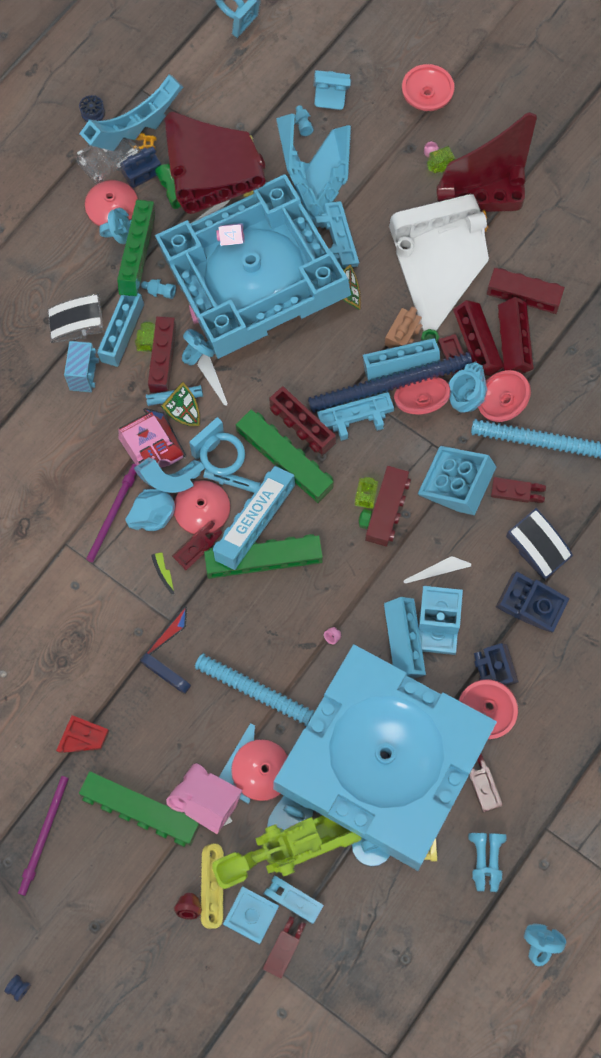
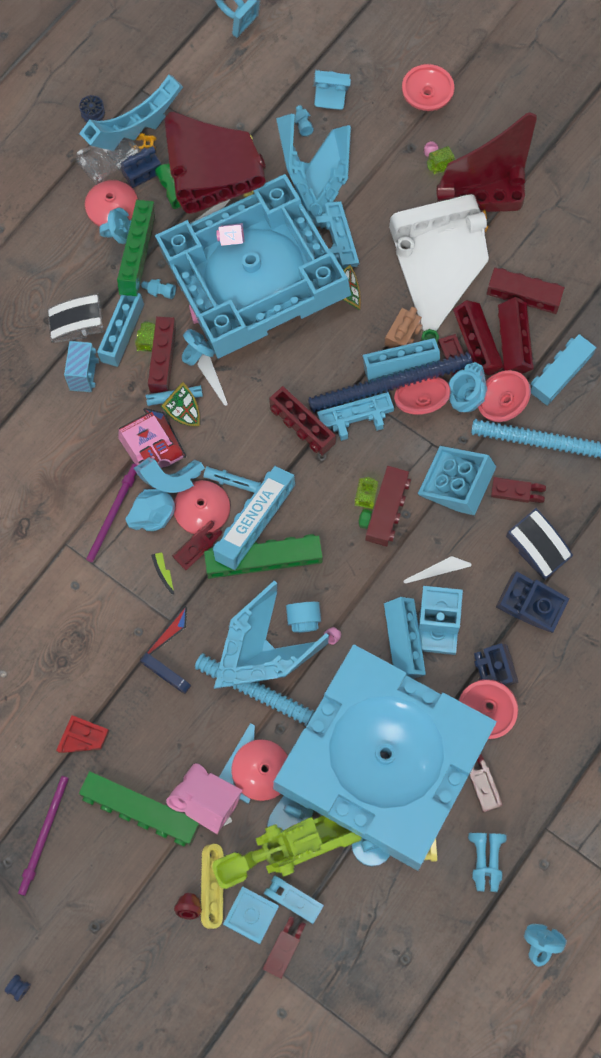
medium azure tile [189,417,245,476] -> none
green brick [236,409,334,503] -> none
none -> medium azure windscreen [214,581,329,689]
none -> medium azure piece [286,602,321,633]
none -> medium azure brick [531,334,597,406]

